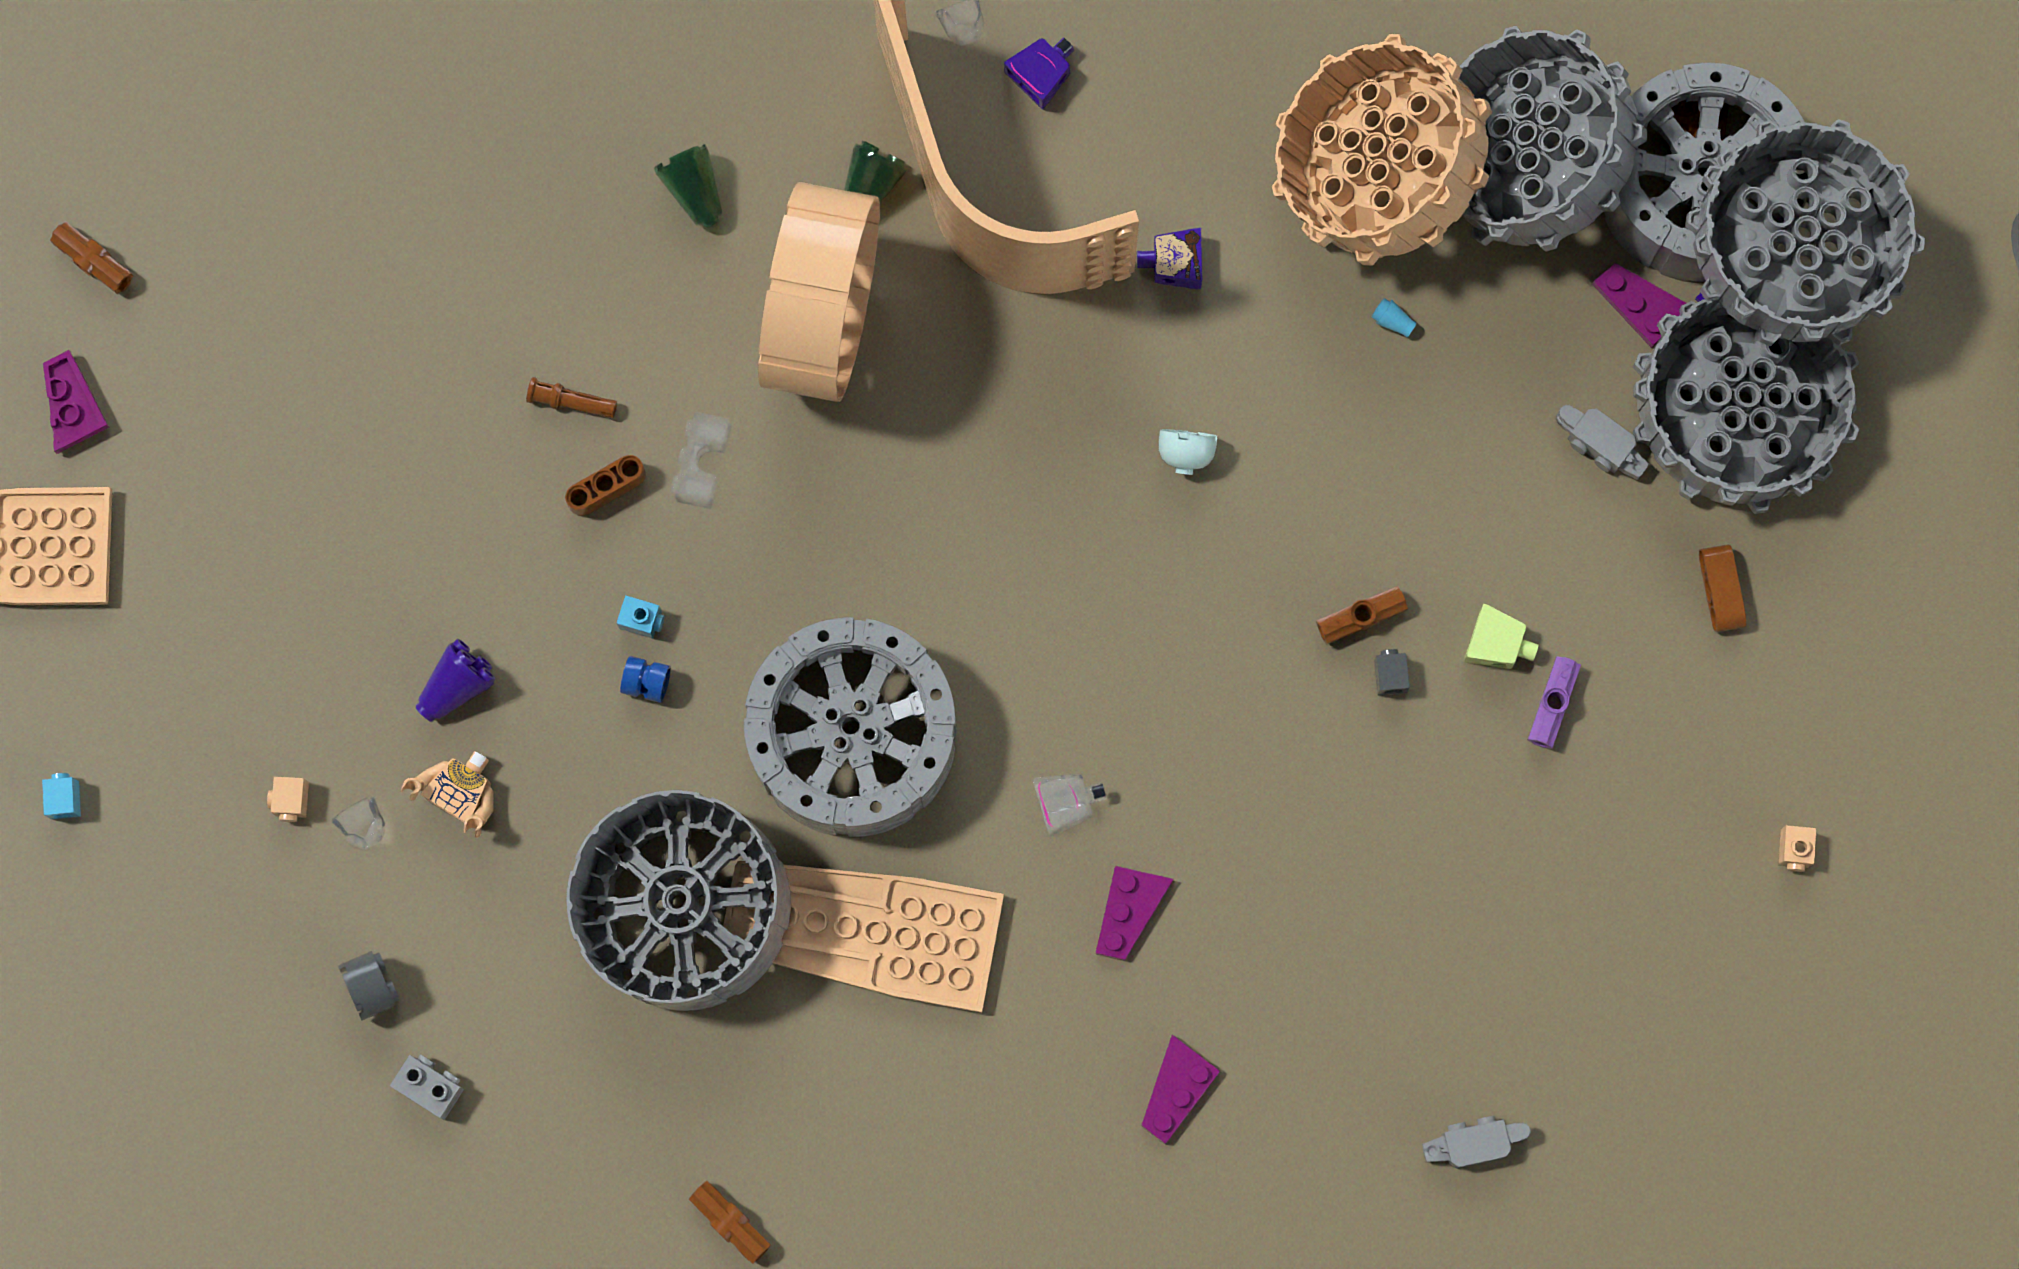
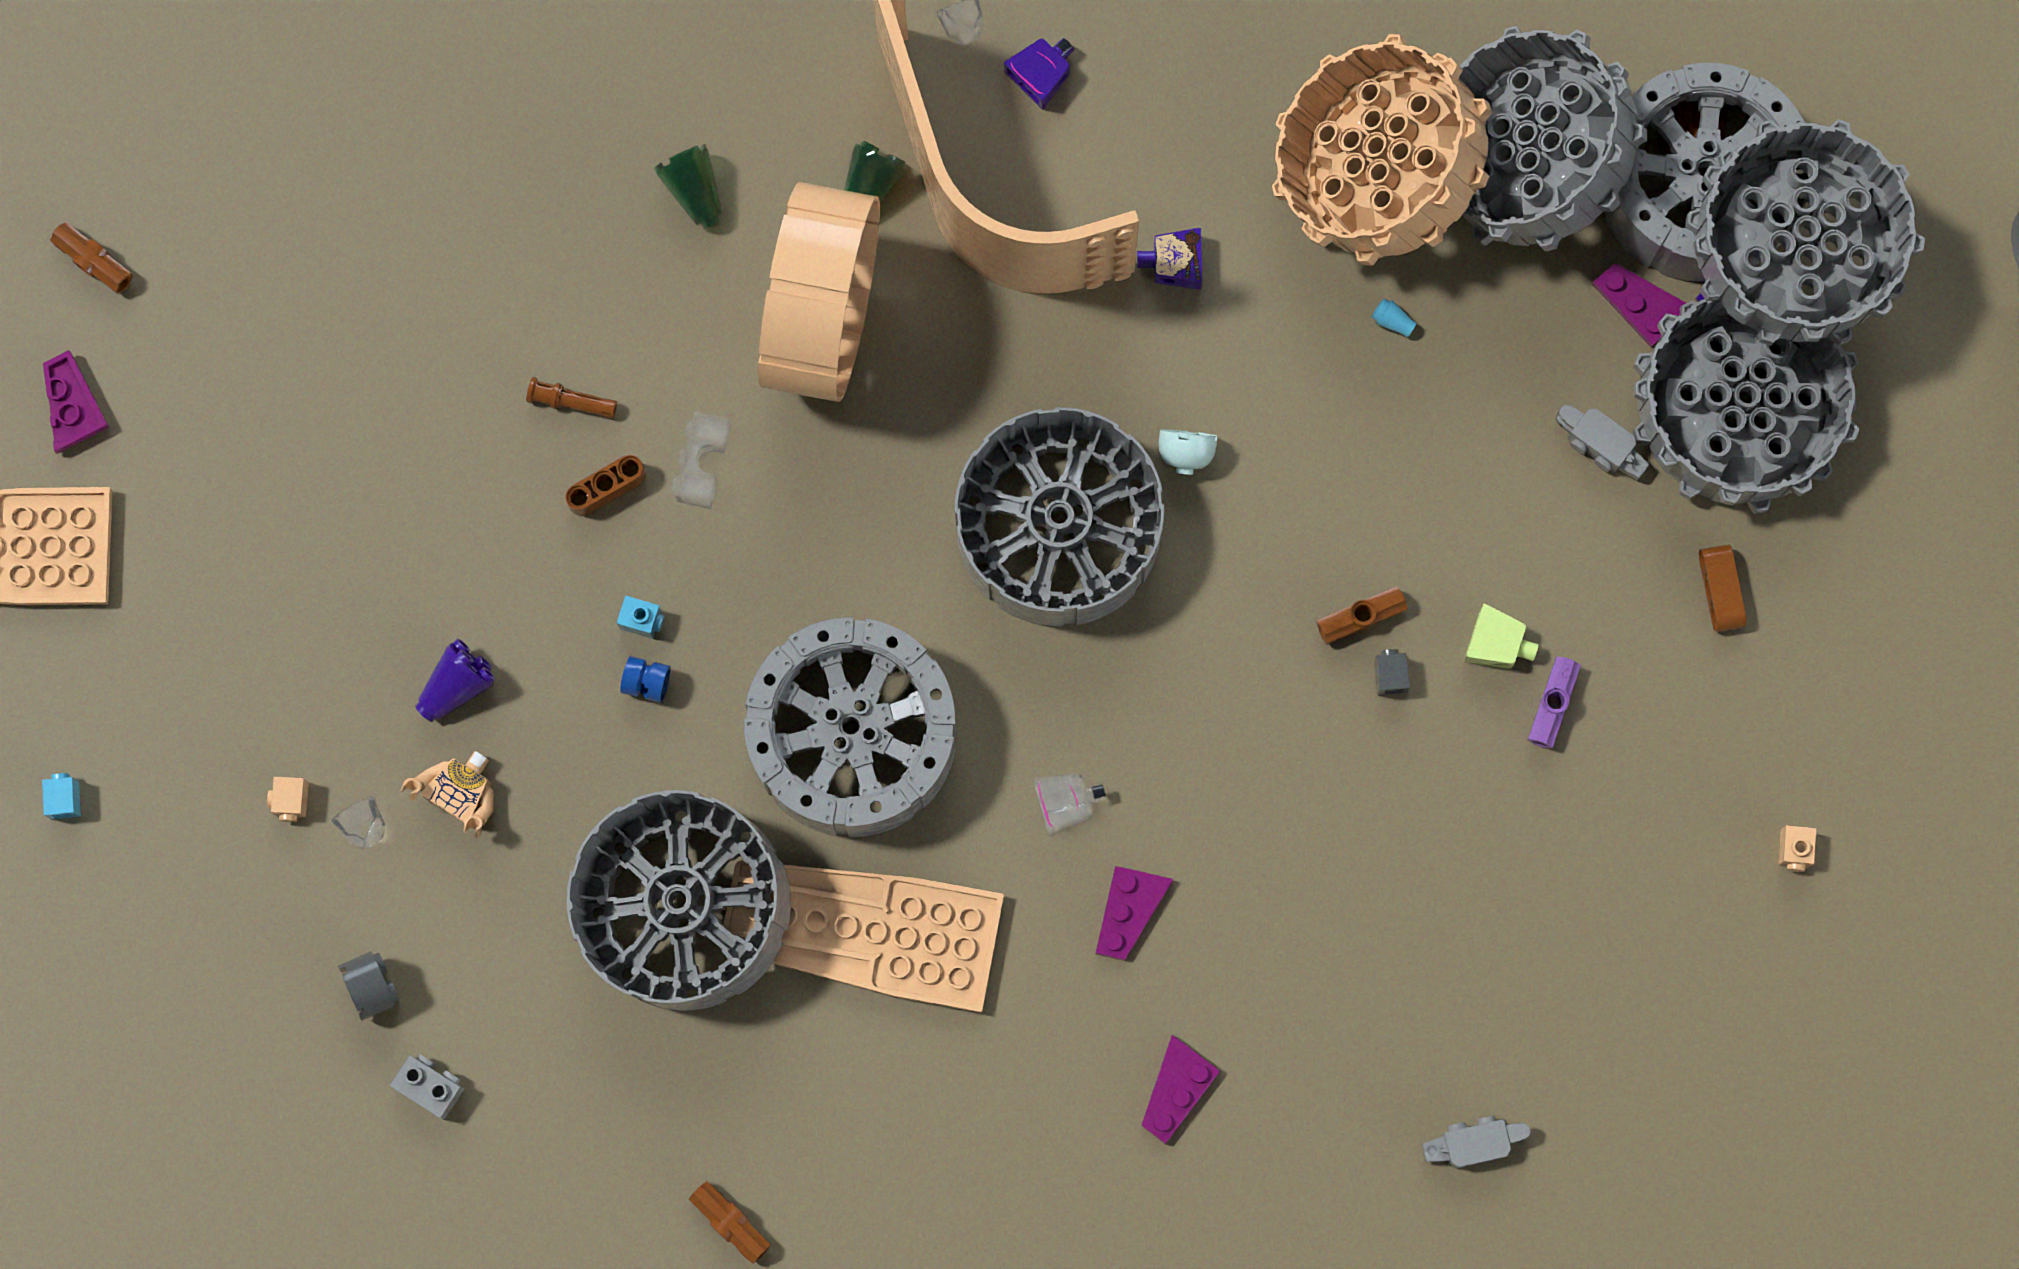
none -> light grey wheel [955,407,1164,627]

